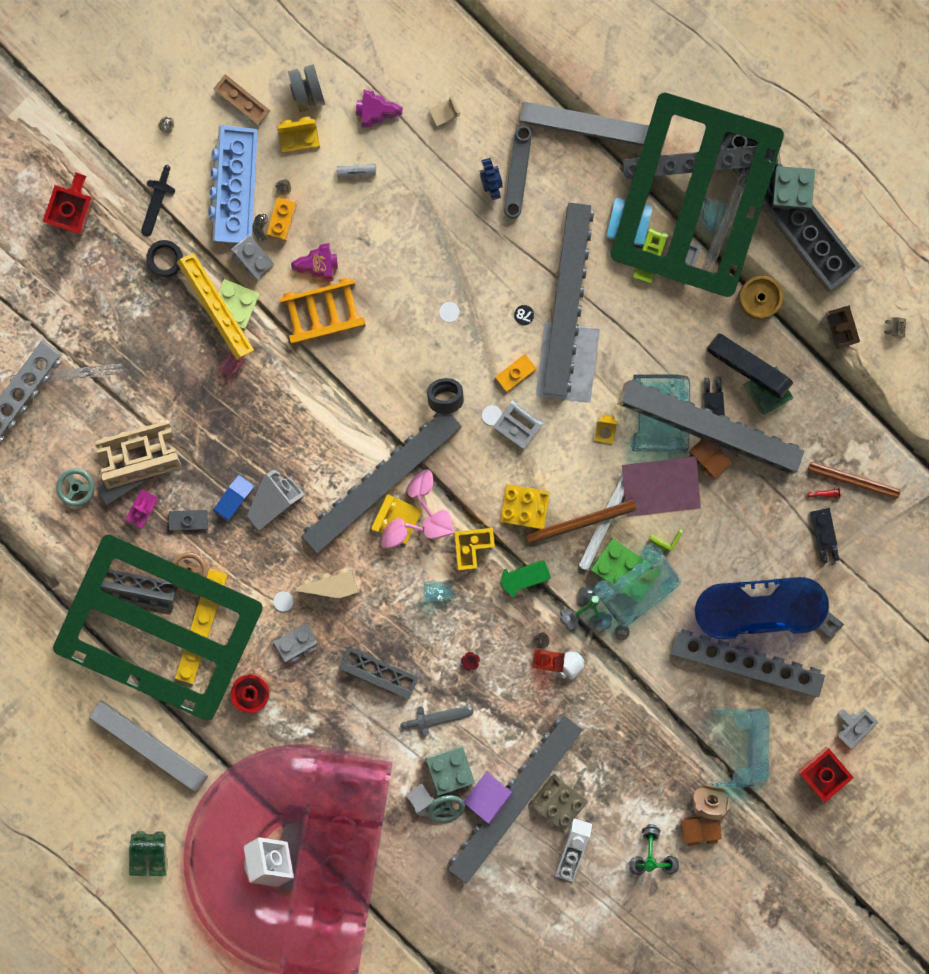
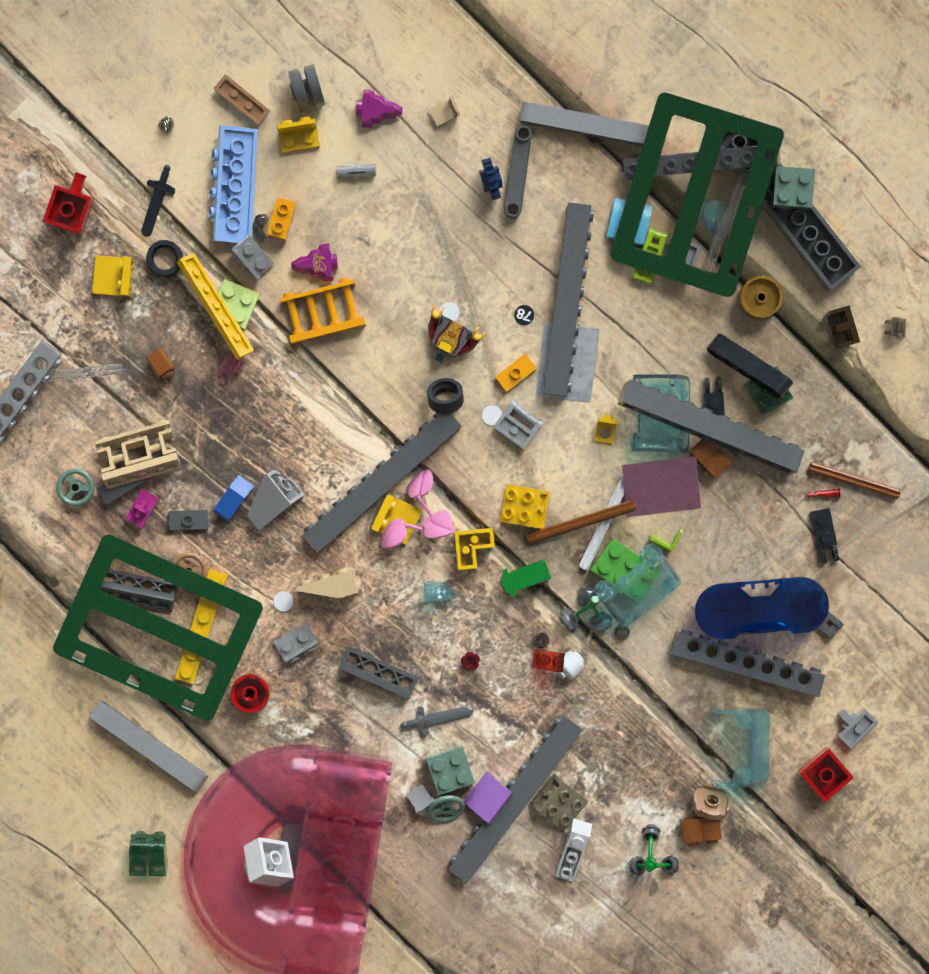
clear smoke hinge [275,179,291,195] -> none
none -> yellow bracket [92,255,134,297]
none -> dark orange brick [145,348,176,380]
none -> torso [428,305,486,364]

